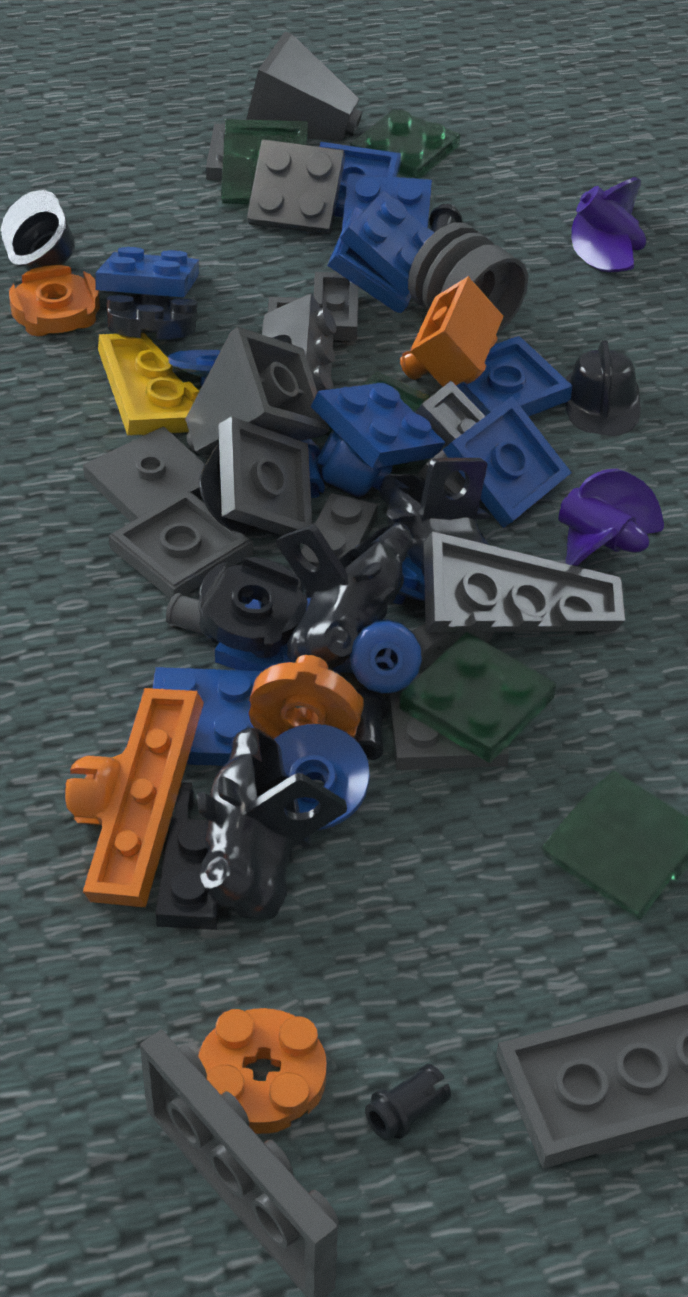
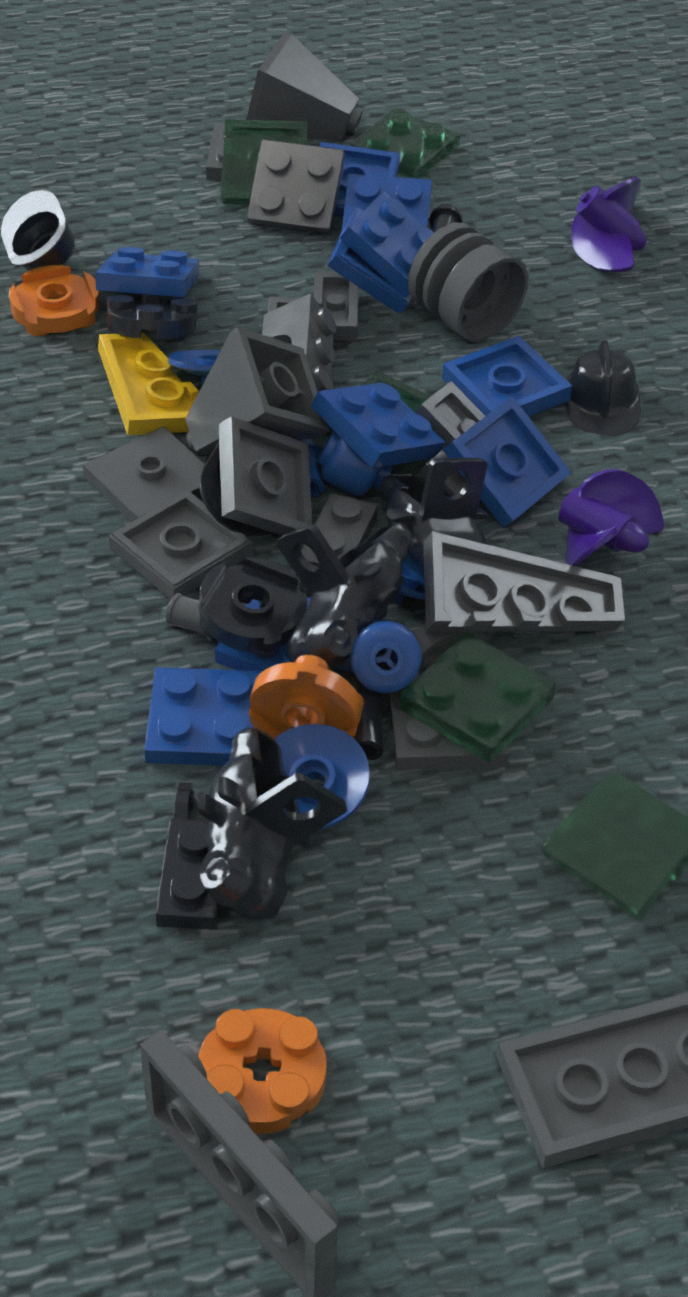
orange plate [65,688,204,908] -> none
black pin [365,1064,451,1140] -> none
orange brick [400,276,504,387] -> none

